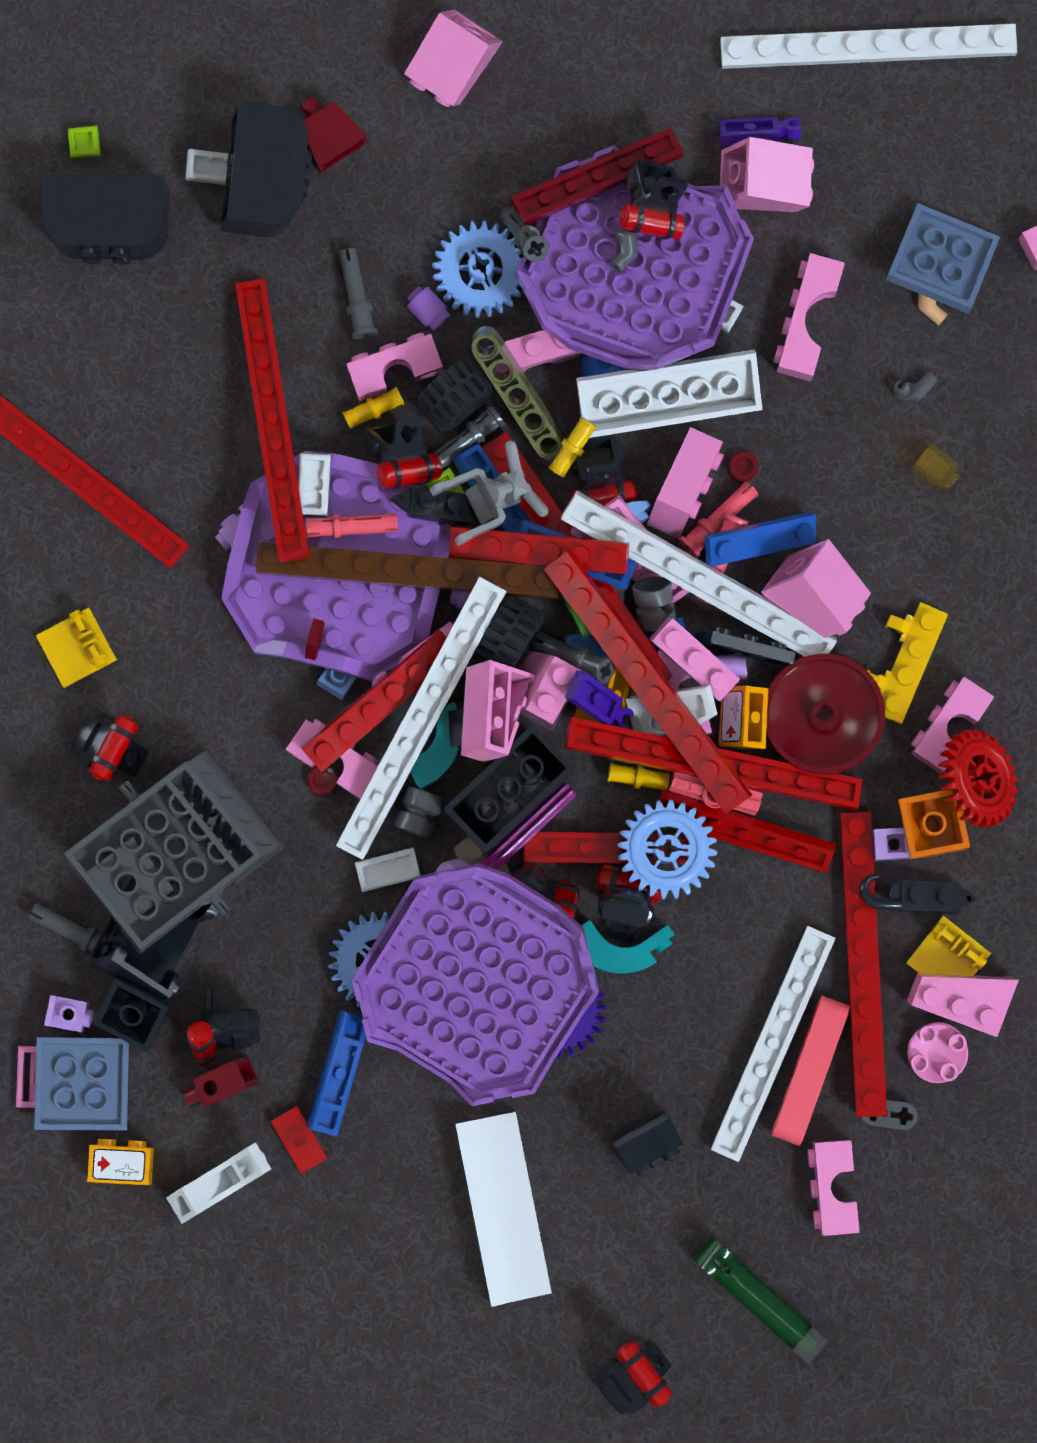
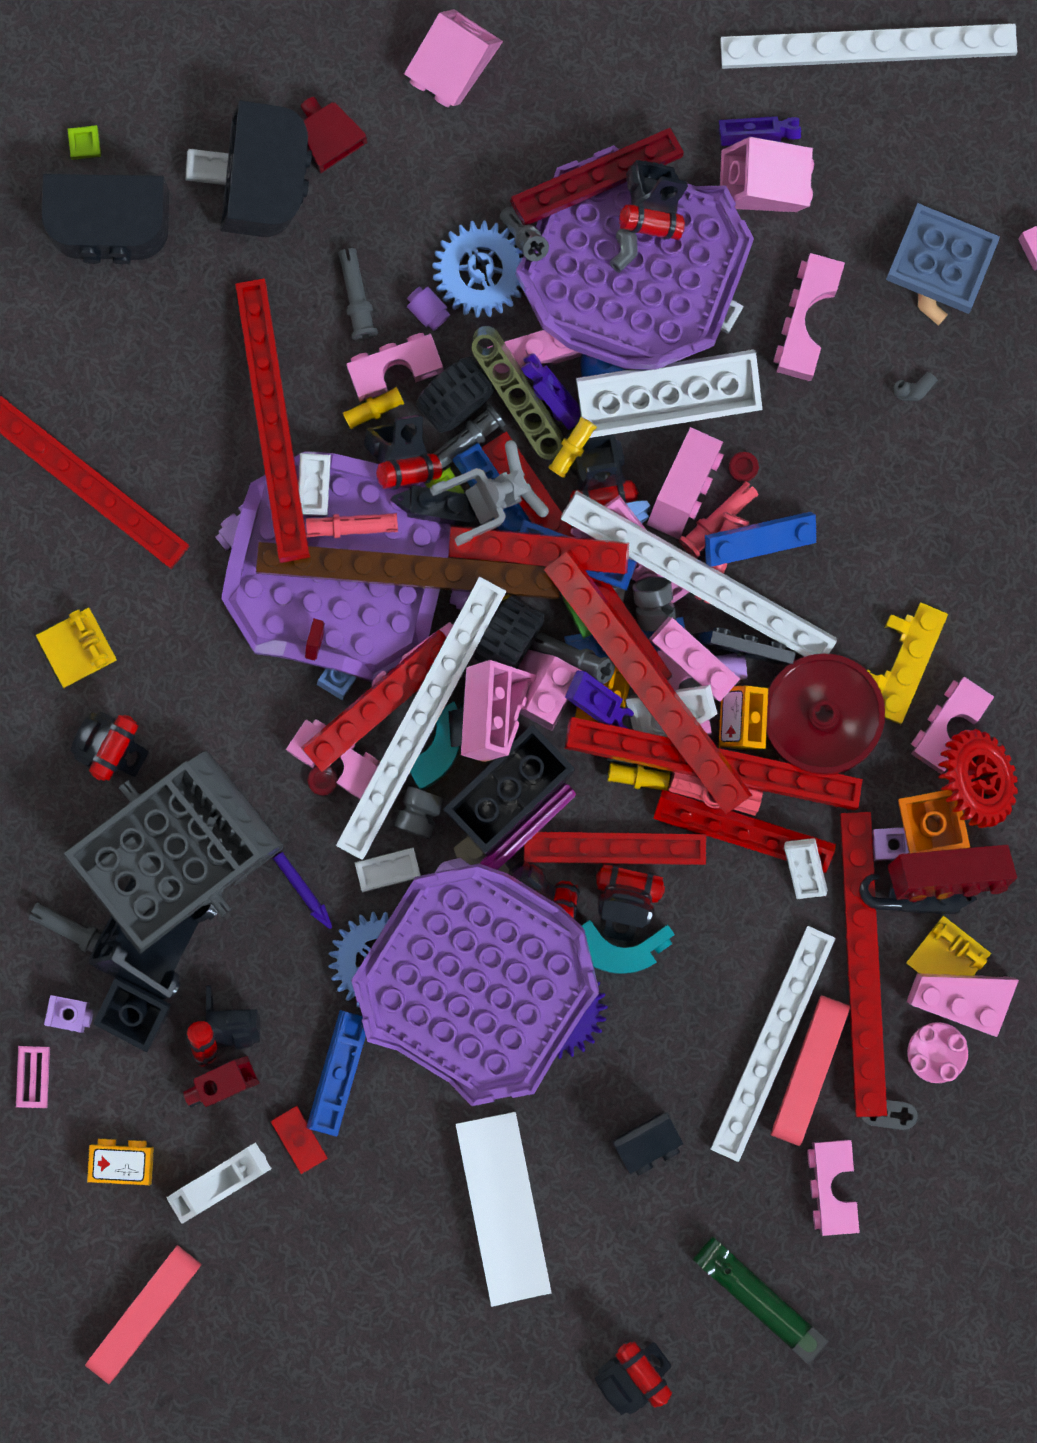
sand blue plate [34,1037,129,1130] -> none
light blue gear [617,799,717,900] -> none
bright pink slope [761,539,871,638] -> none
clear yellow brick [910,443,960,492] -> none
none -> coral beam [85,1245,202,1384]
none -> dark purple piece [273,852,332,929]
none -> dark purple plate [521,353,580,430]
none -> white plate [784,838,828,899]
none -> dark red brick [888,845,1018,902]

